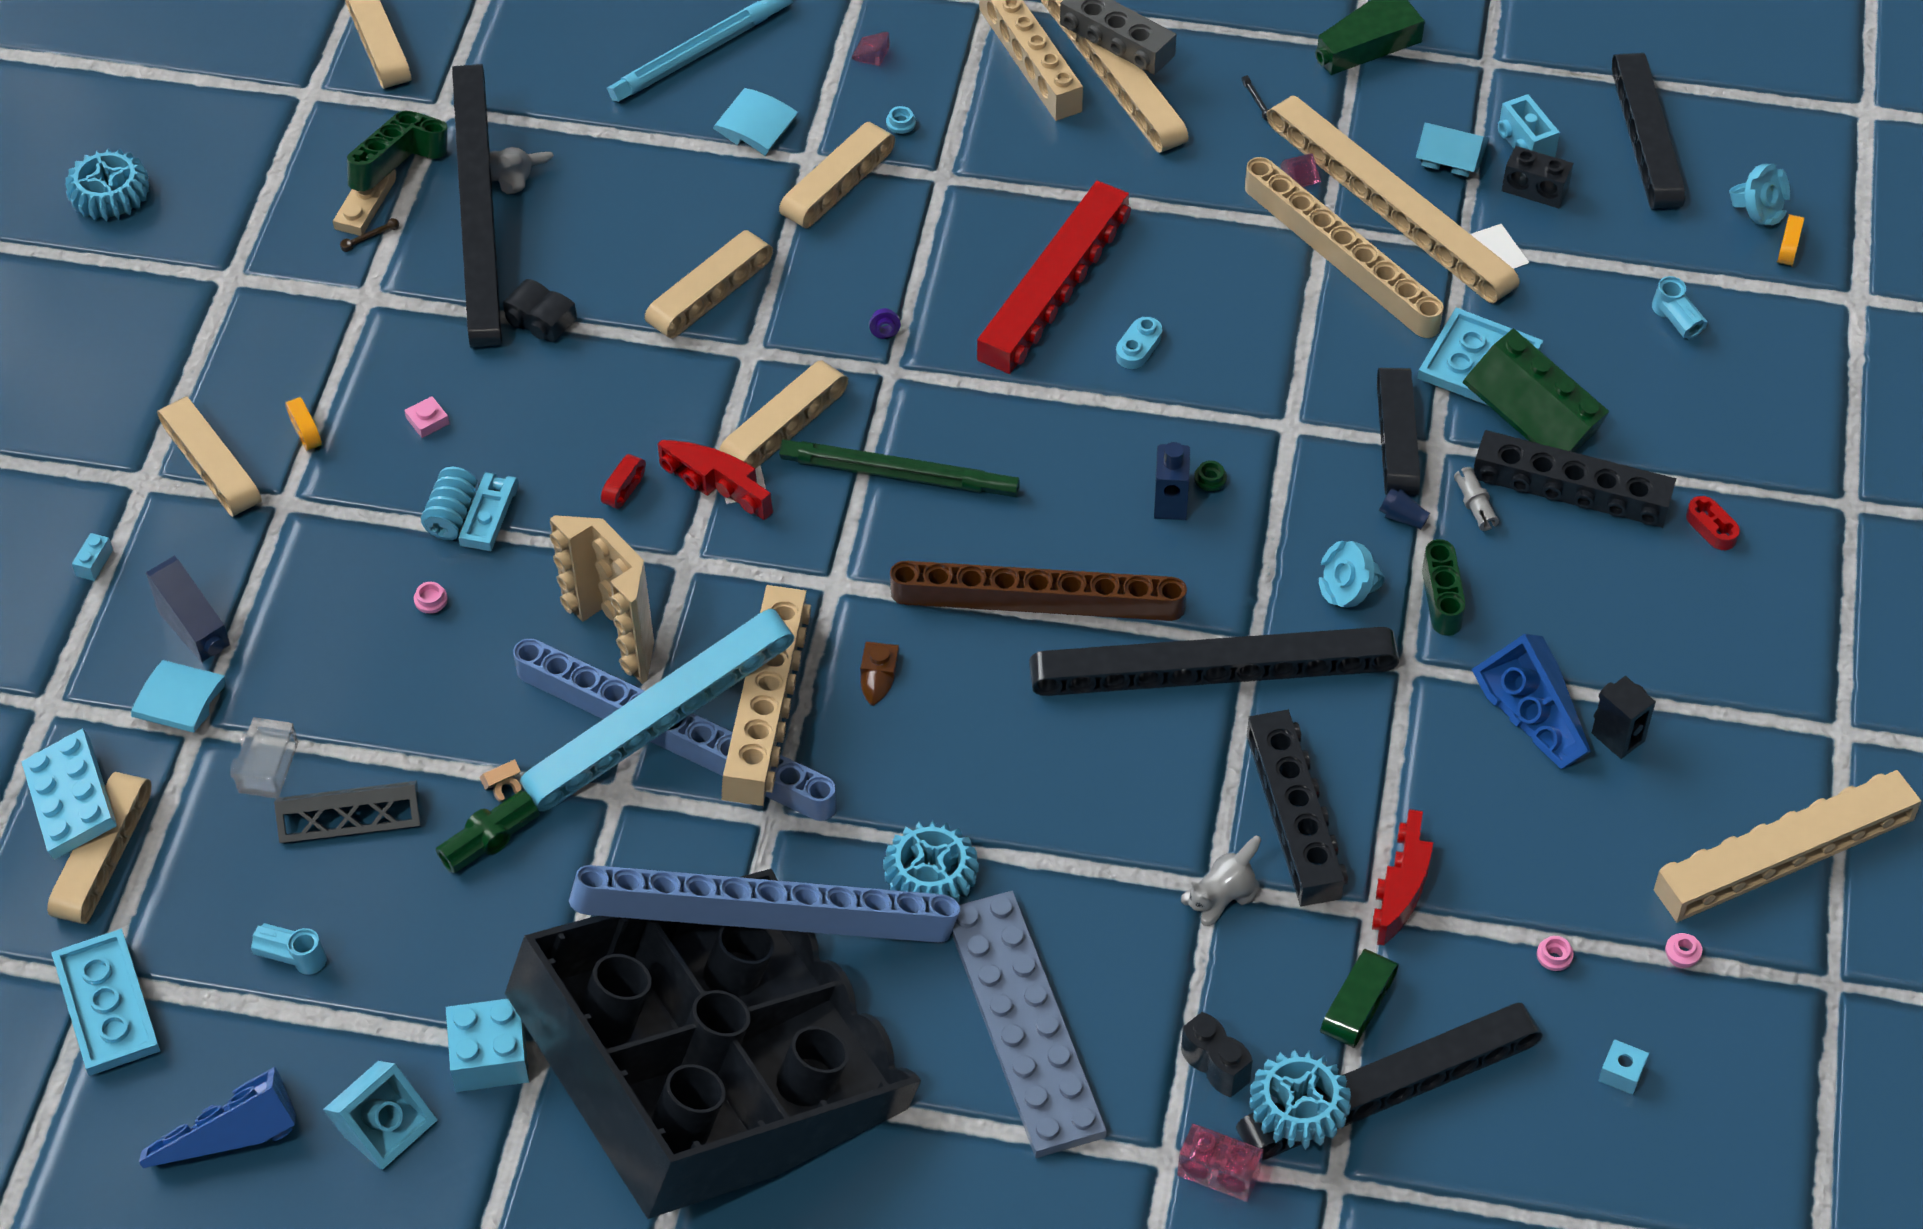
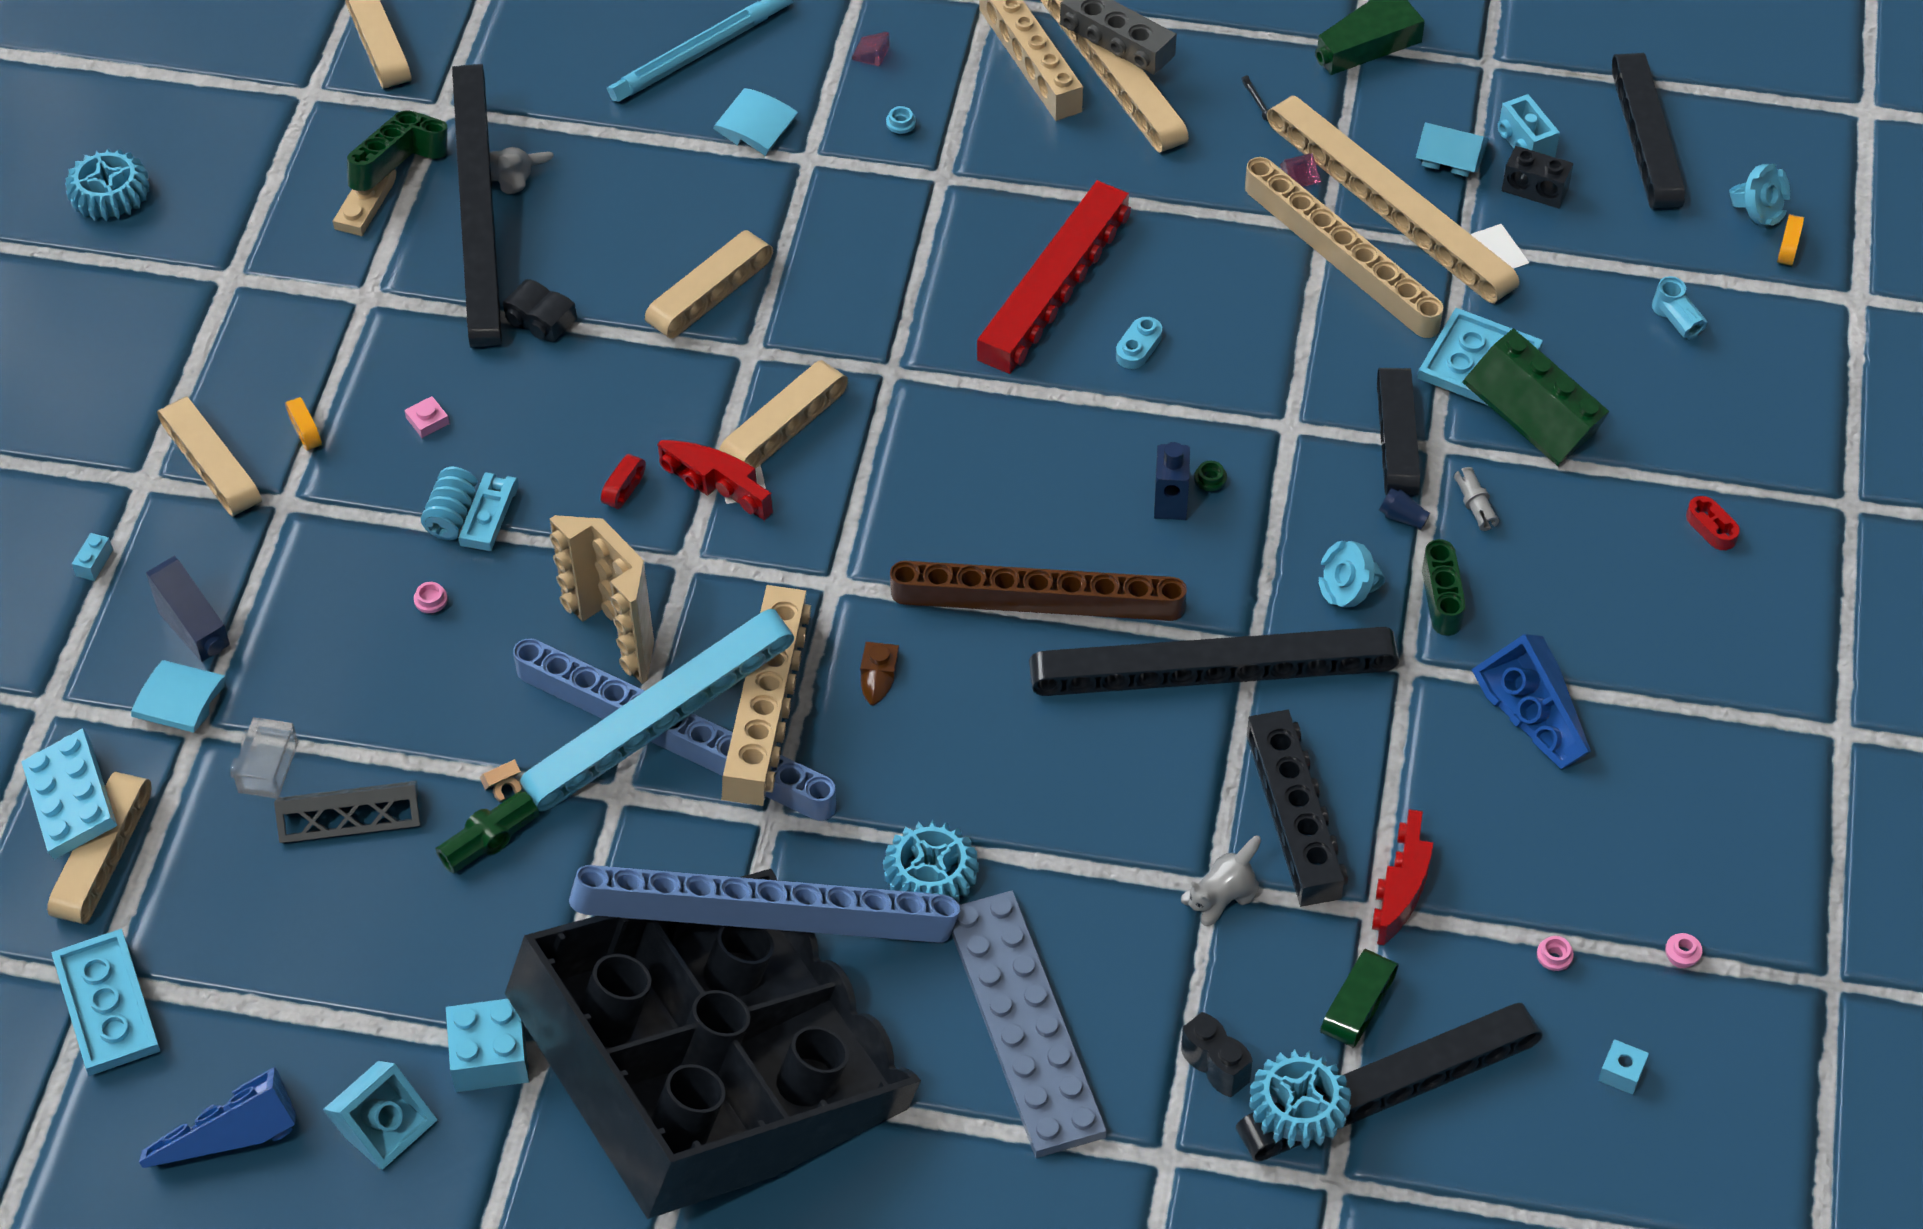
medium azure piece [251,923,327,975] -> none
dark brown hinge [340,218,399,252] -> none
tan beam [779,122,895,228] -> none
dark green piece [779,439,1020,497] -> none
dark purple plate [869,308,901,339] -> none
clear pink brick [1177,1123,1263,1202] -> none
black brick [1473,430,1677,528] -> none
black brick [1591,675,1656,759] -> none
tan brick [1654,770,1921,923] -> none

